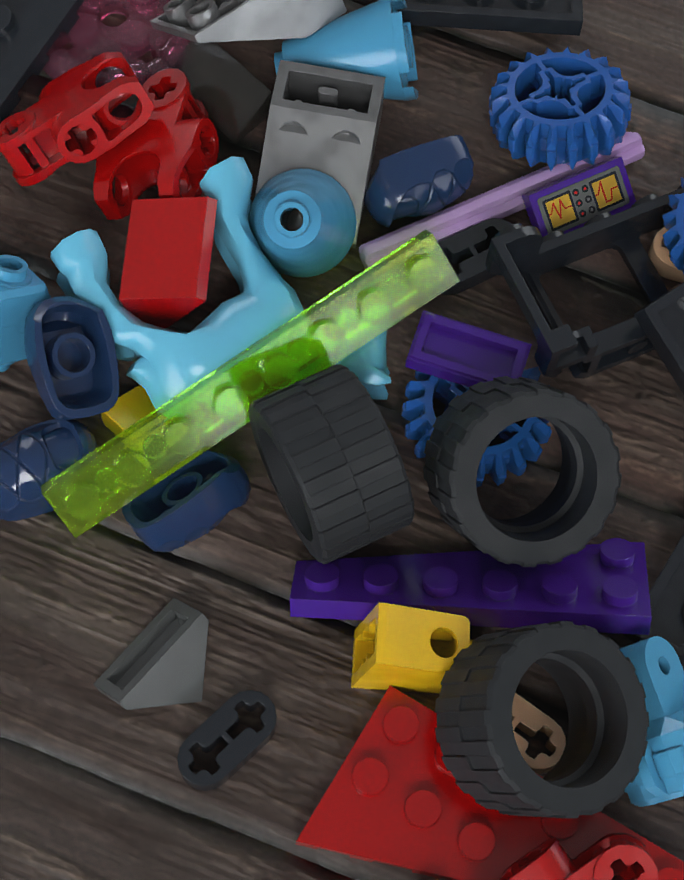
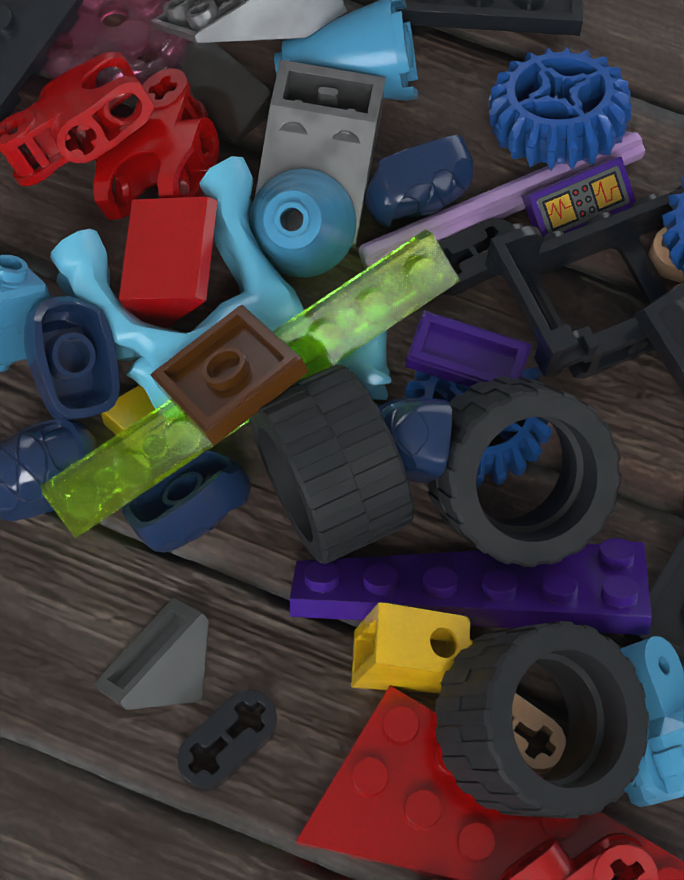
none -> reddish brown tile [150,305,309,446]
none -> dark blue piece [378,398,452,483]

